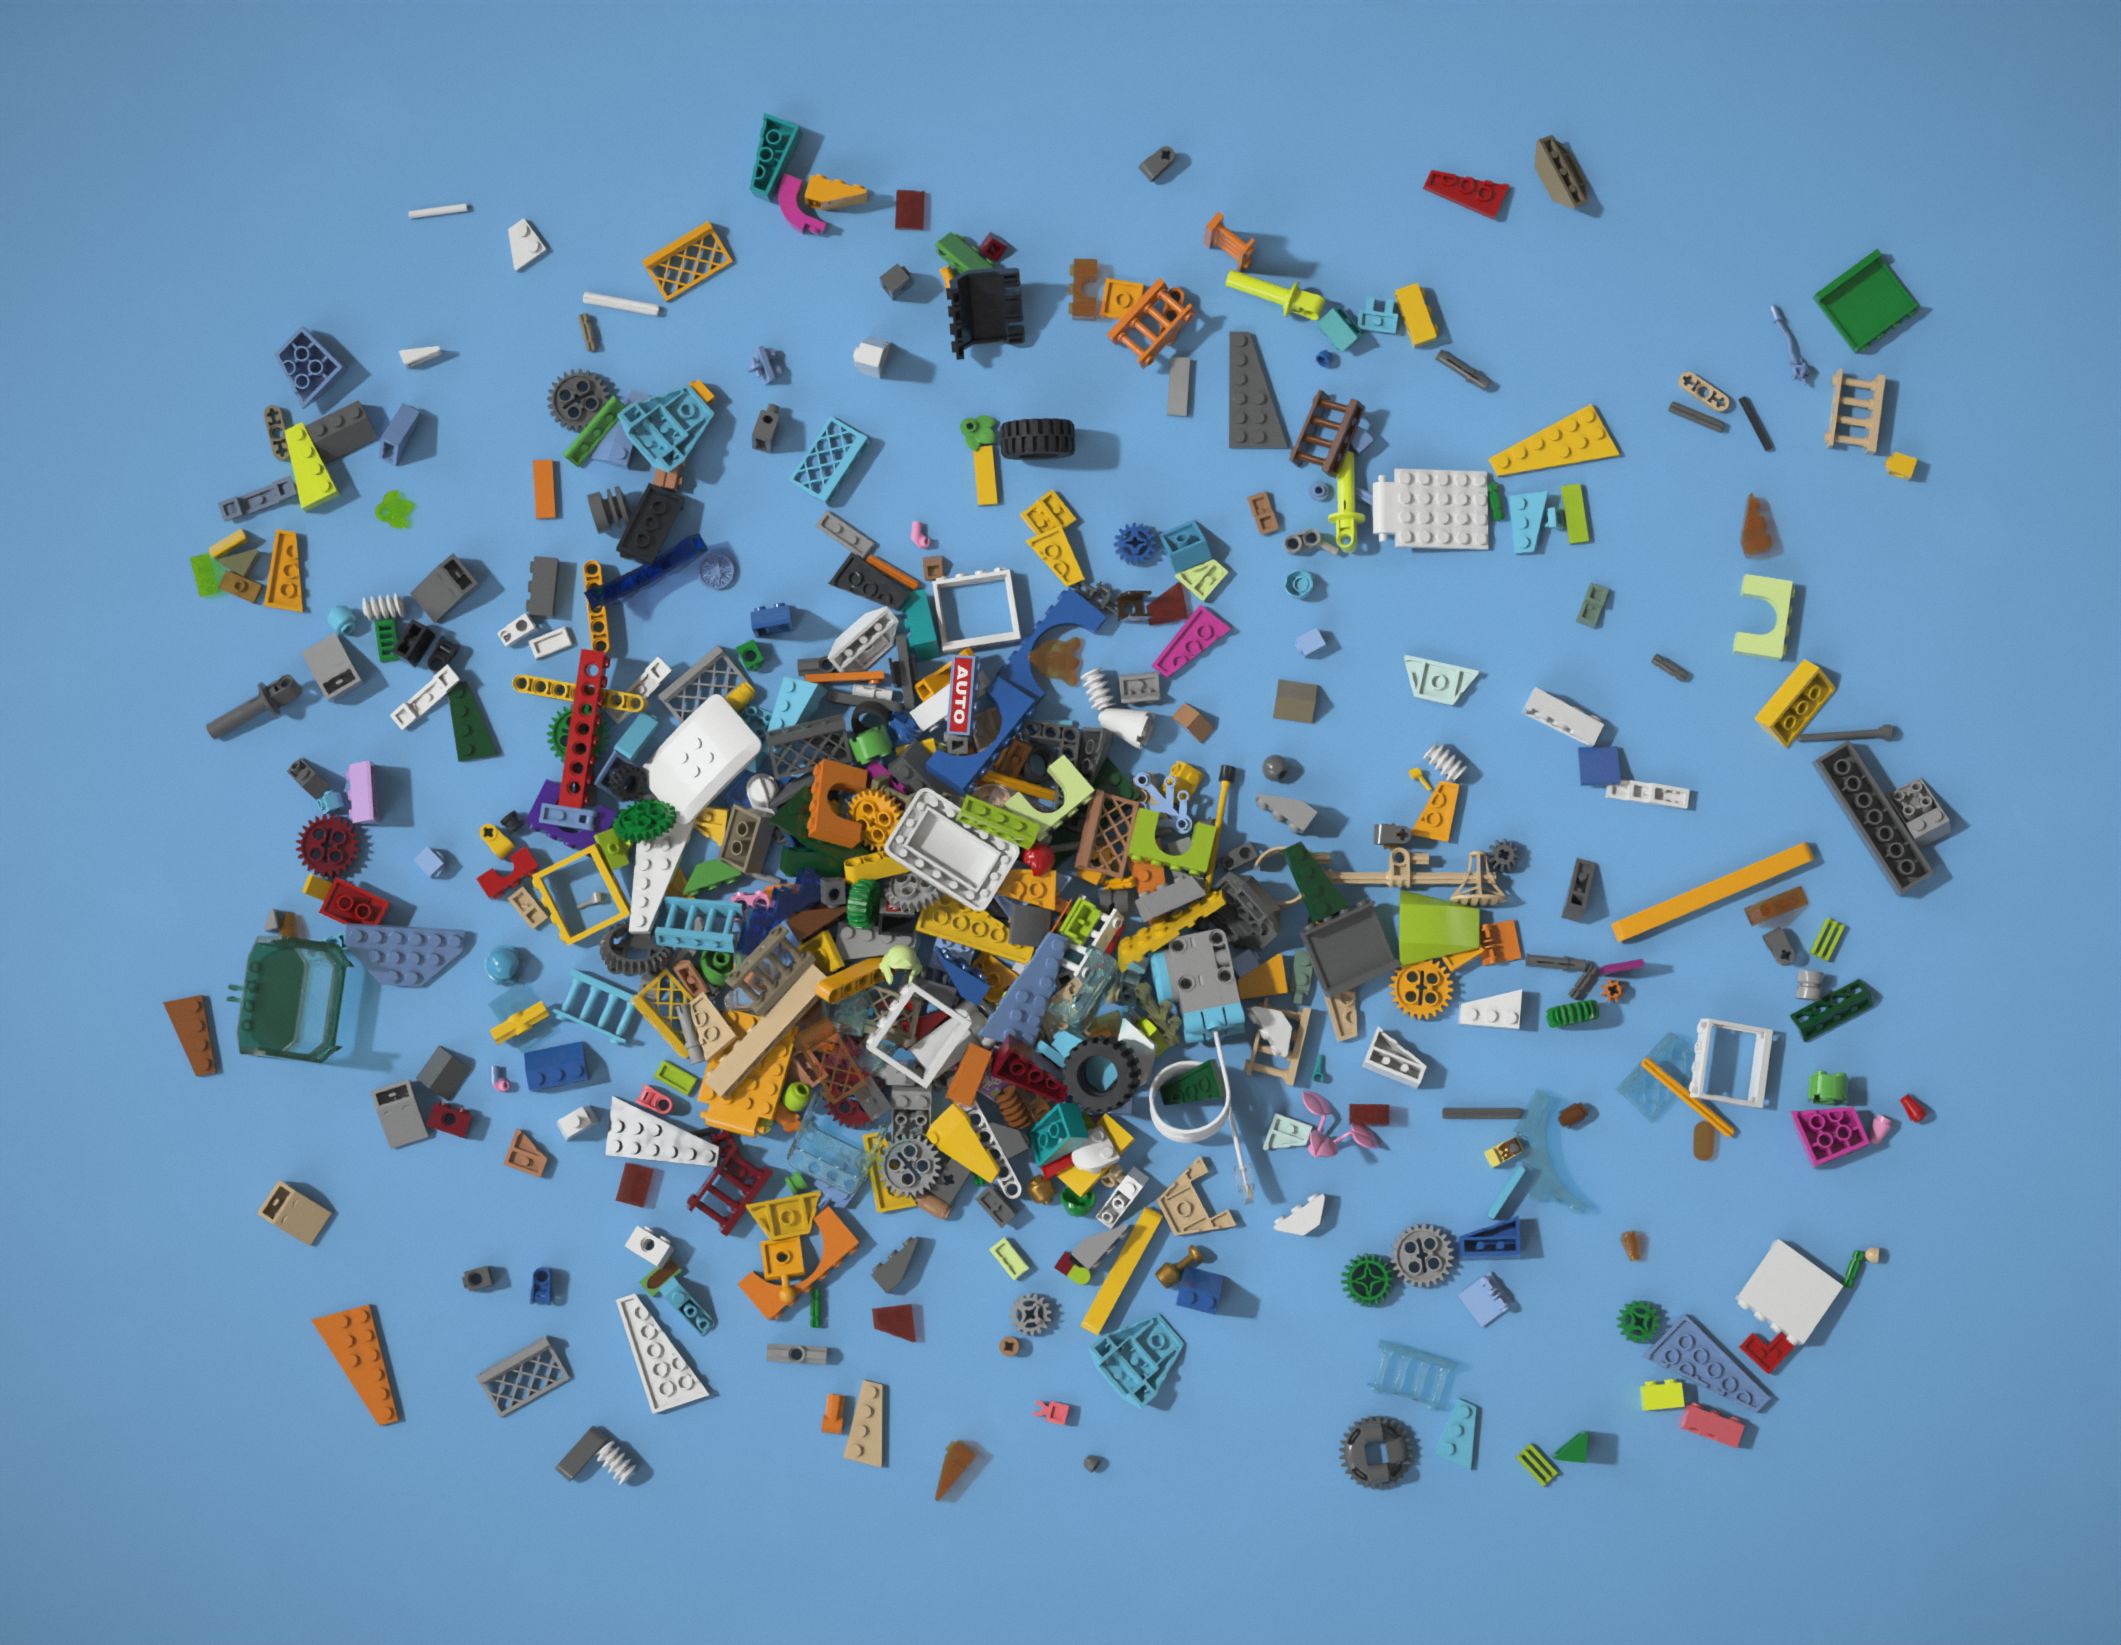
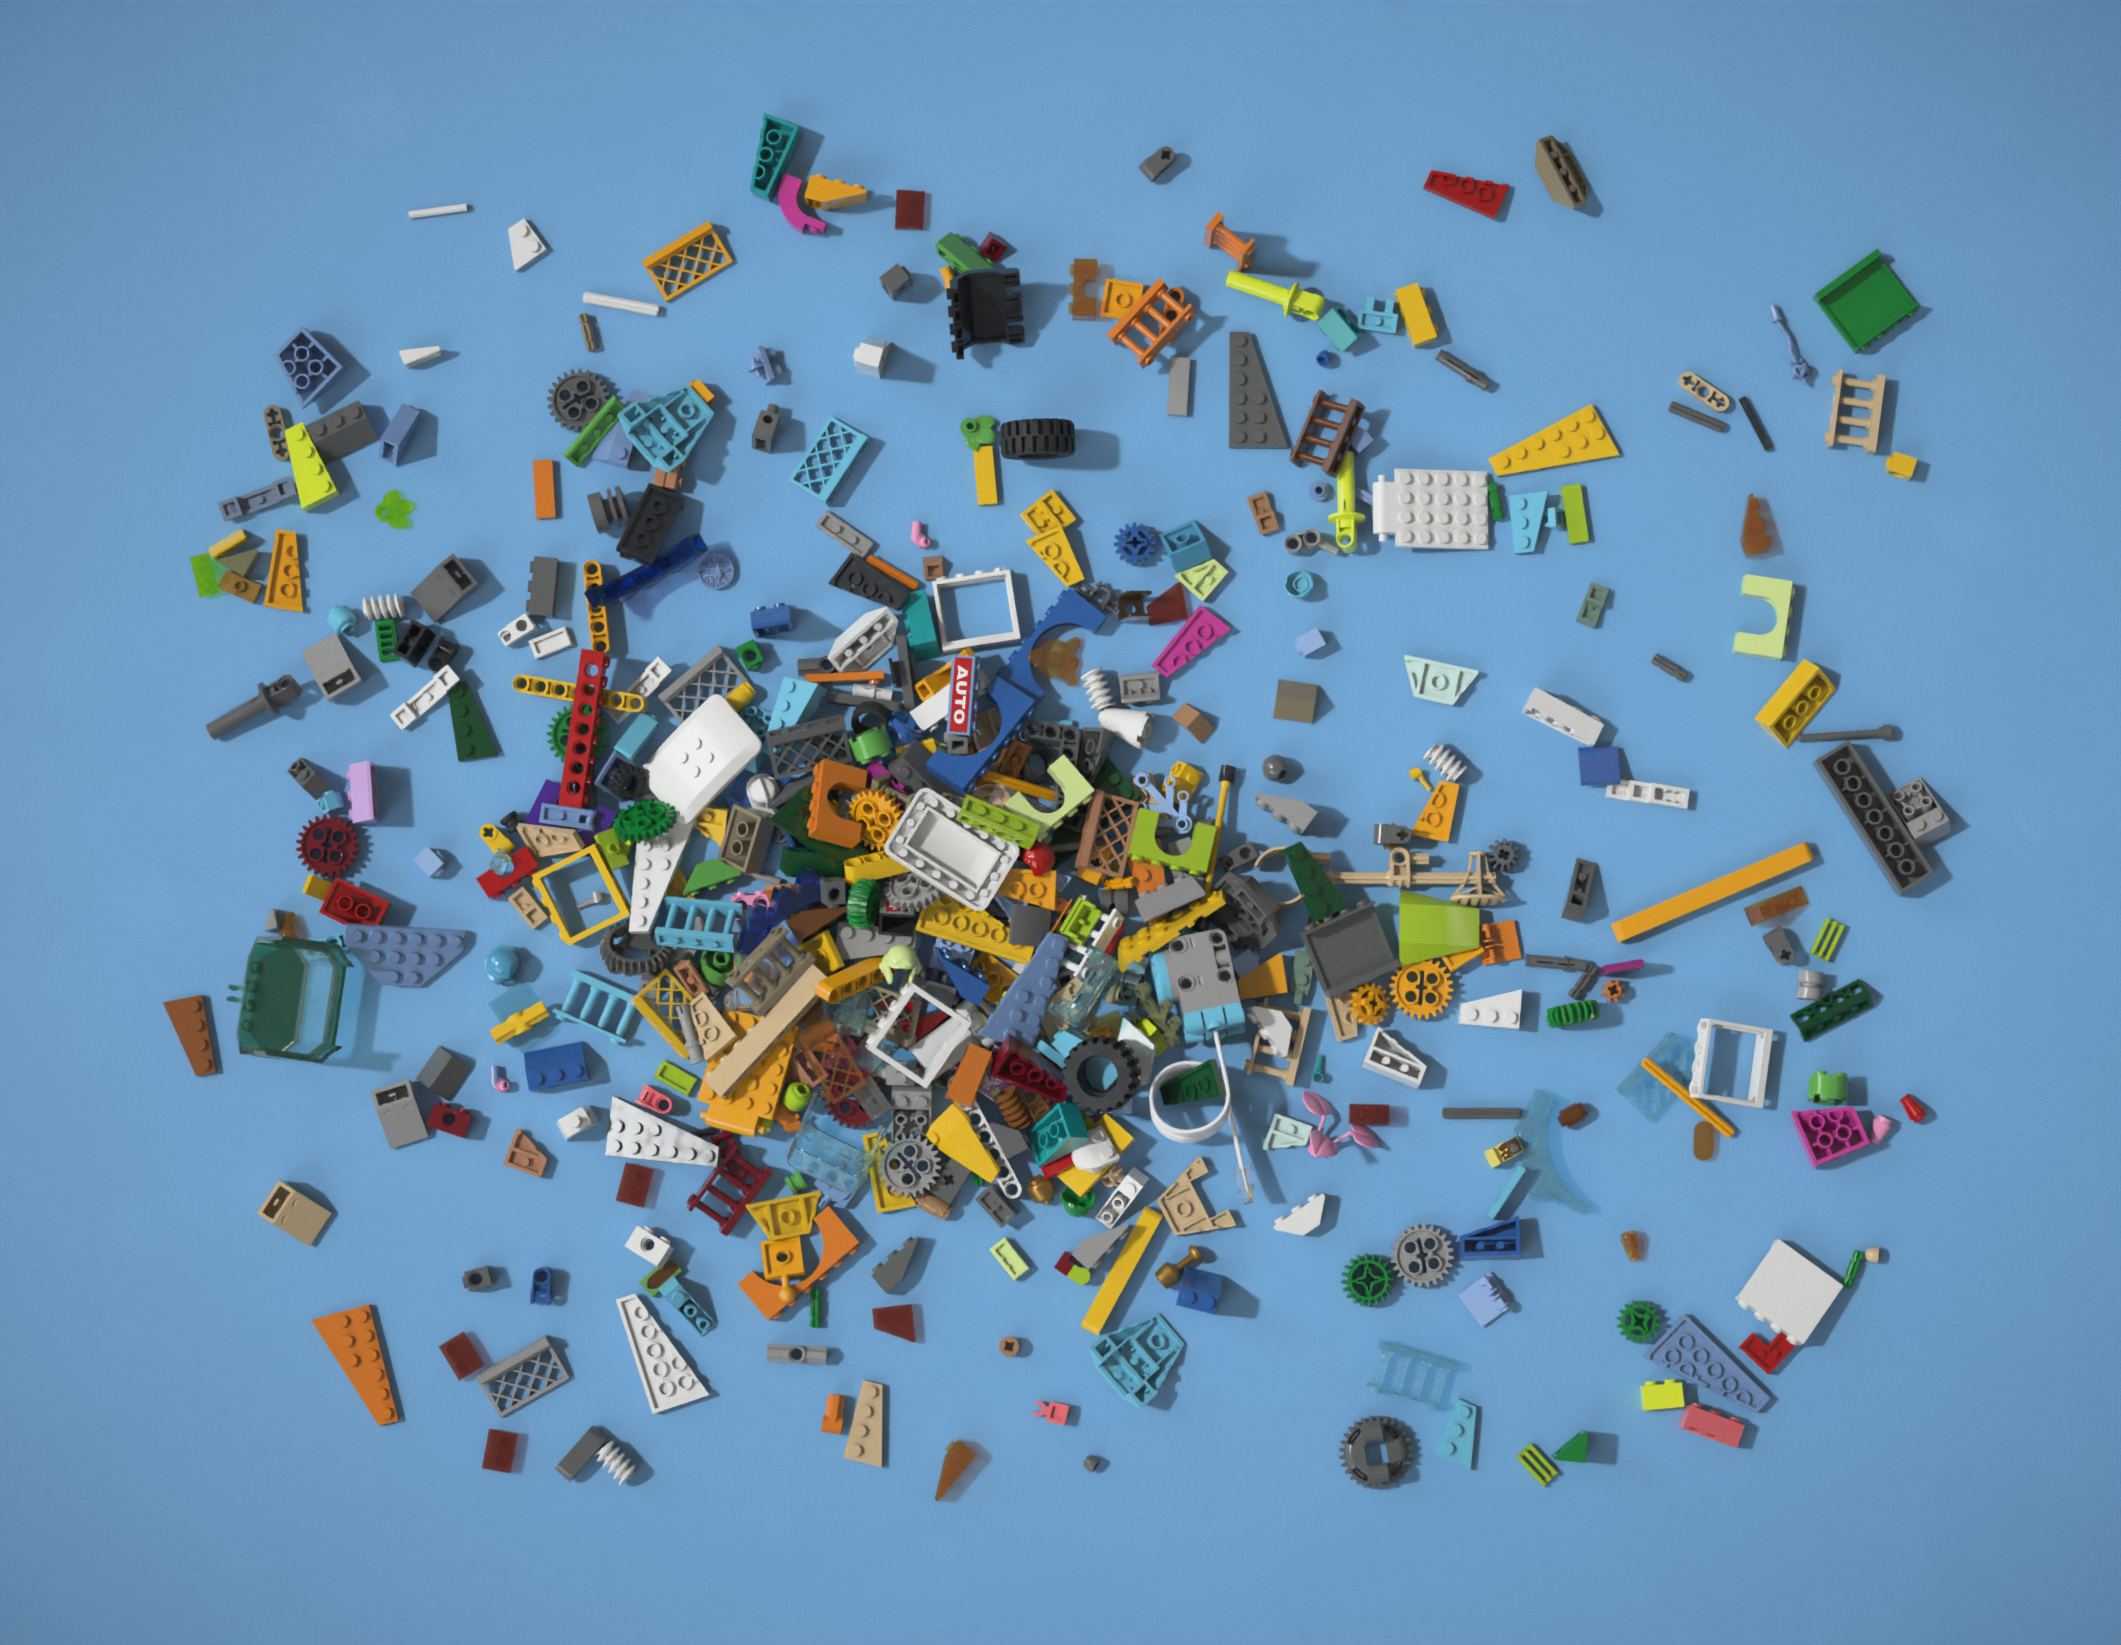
light grey gear [1009,1293,1052,1336] -> none
none -> clear red plate [439,1331,485,1381]
none -> clear red plate [482,1429,518,1473]
none -> clear light blue plate [490,848,511,875]
none -> tan wing [516,823,585,858]
none -> light orange gear [1349,982,1390,1026]

